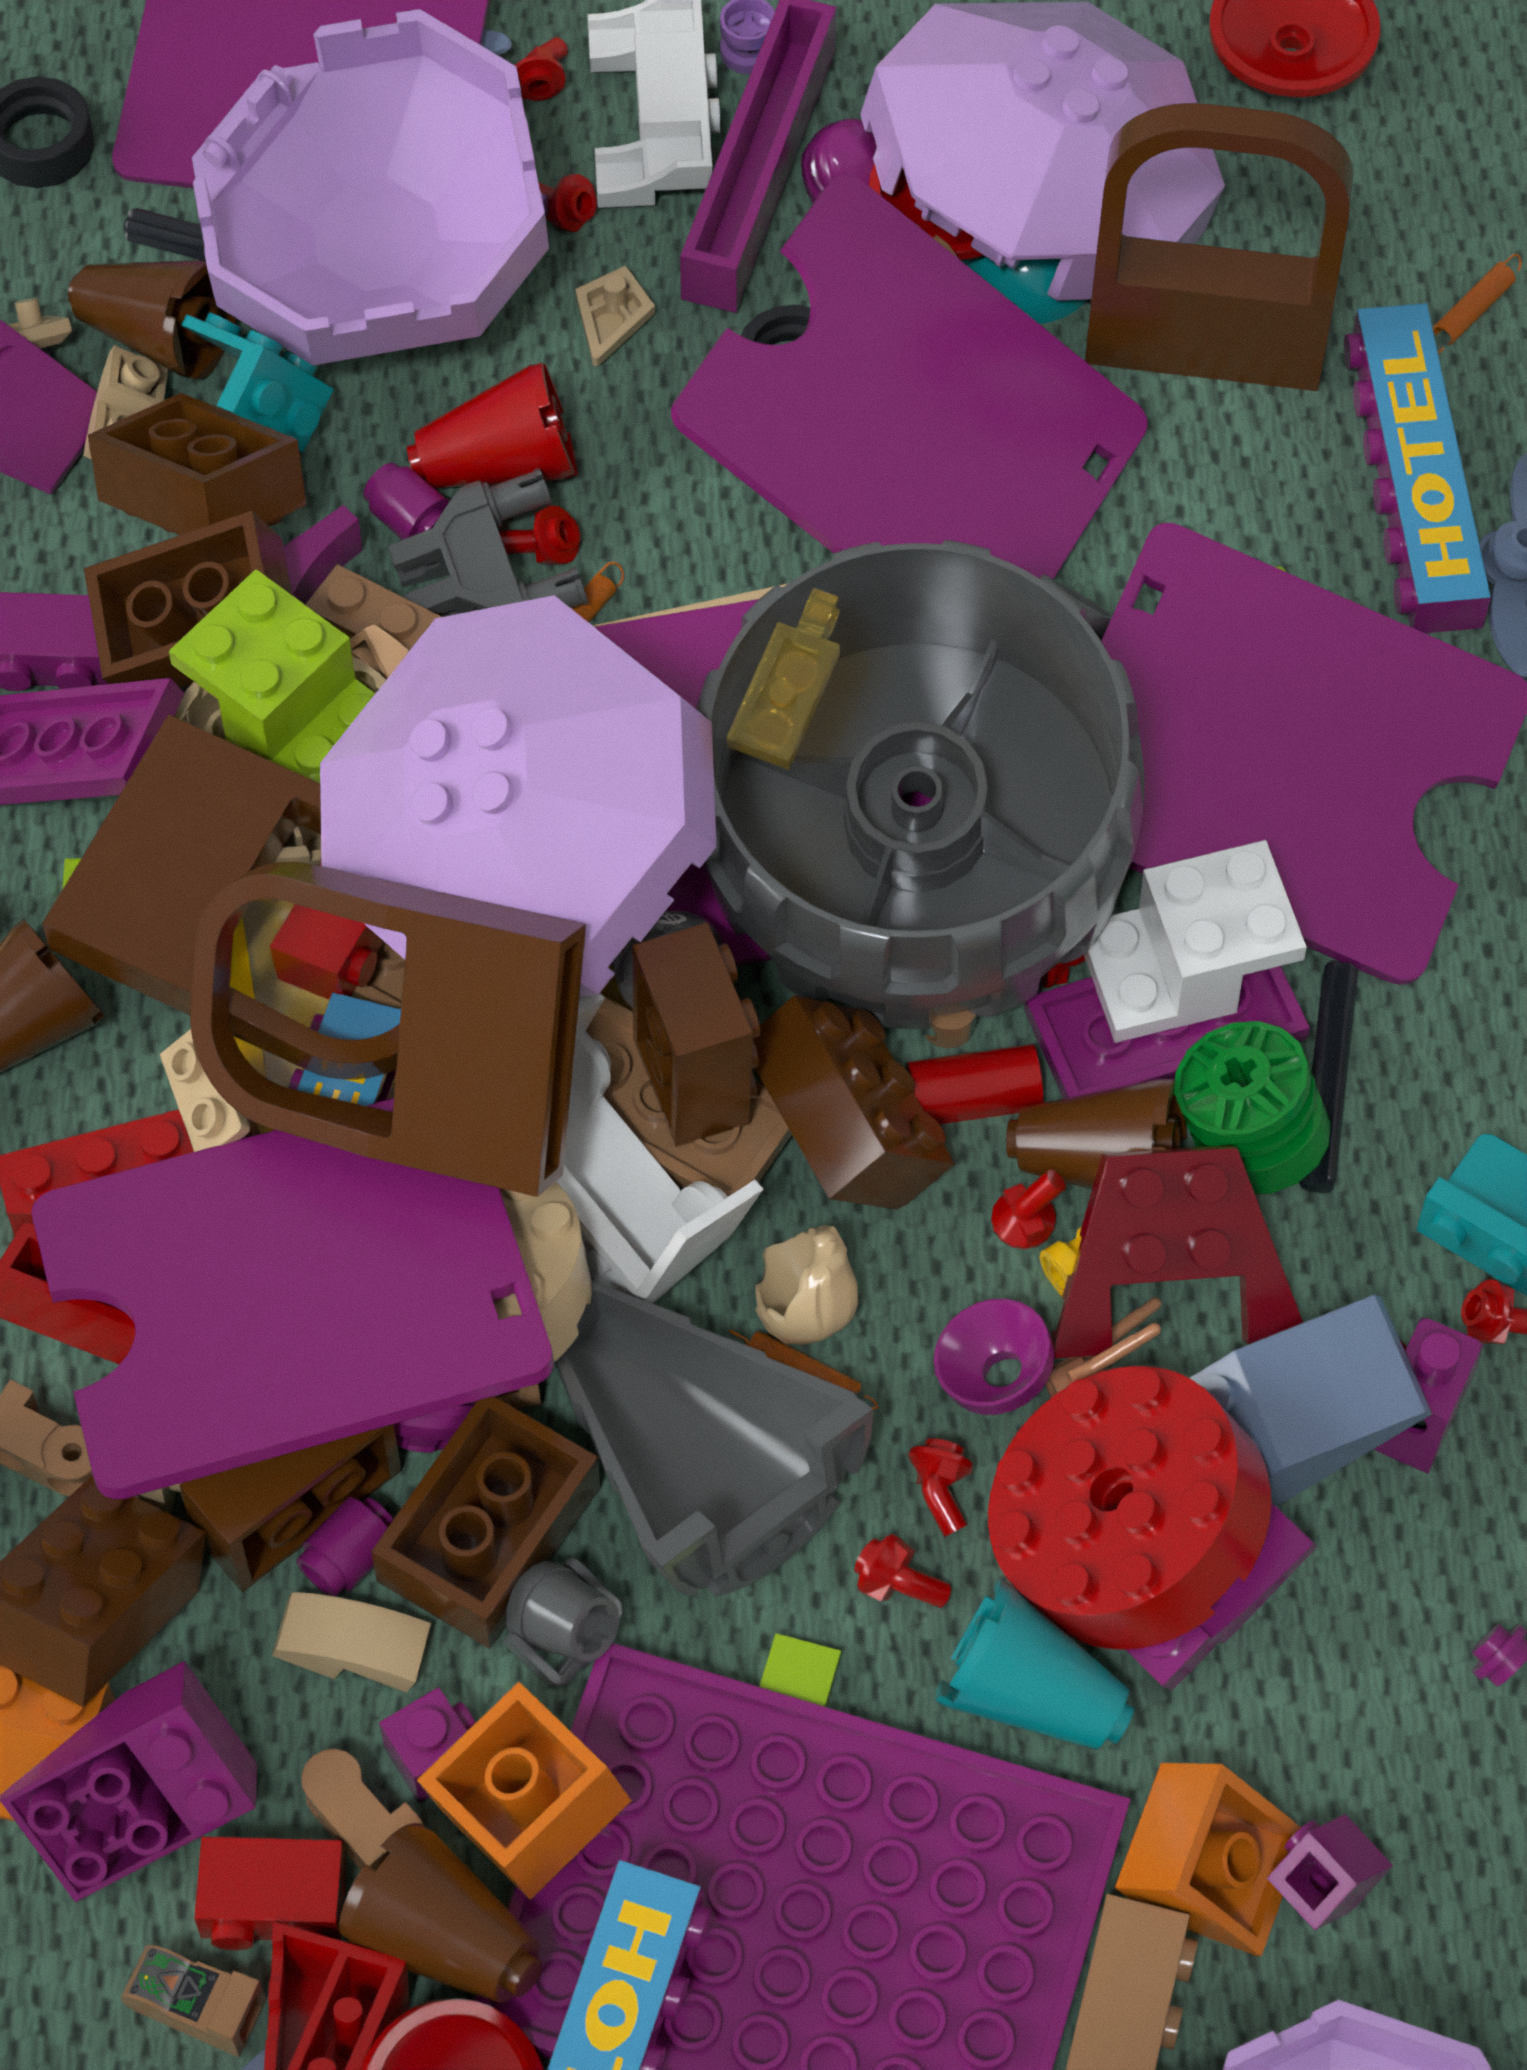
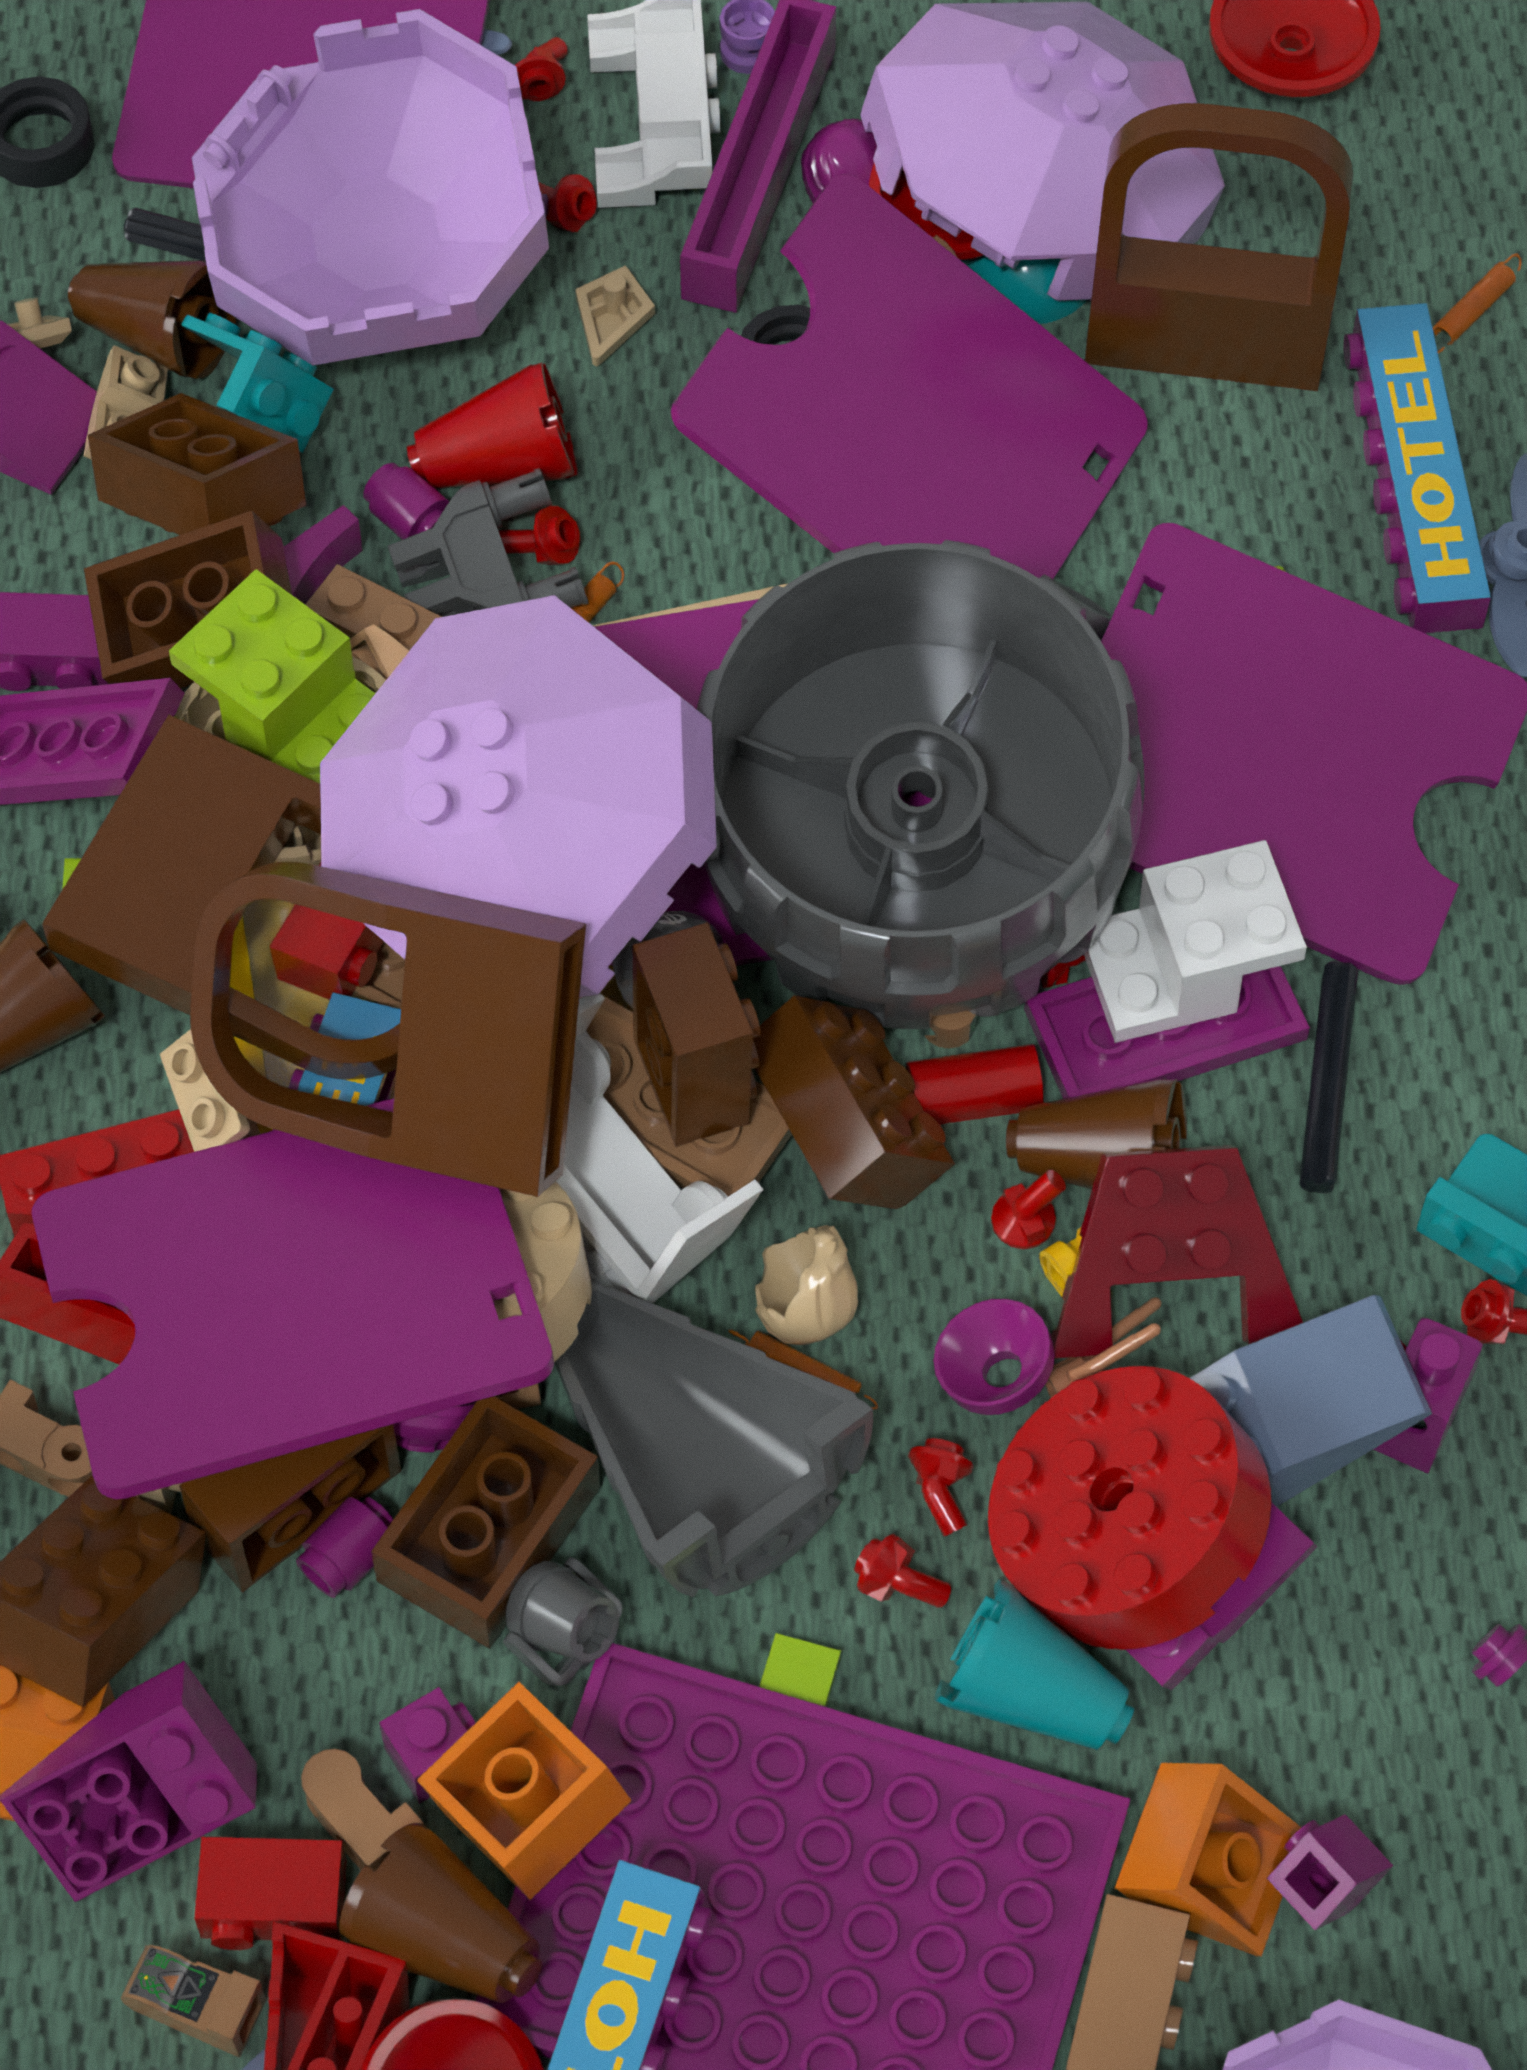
tan slope [272,1592,431,1693] -> none
clear yellow plate [726,588,840,770] -> none
green wheel [1174,1021,1331,1194] -> none

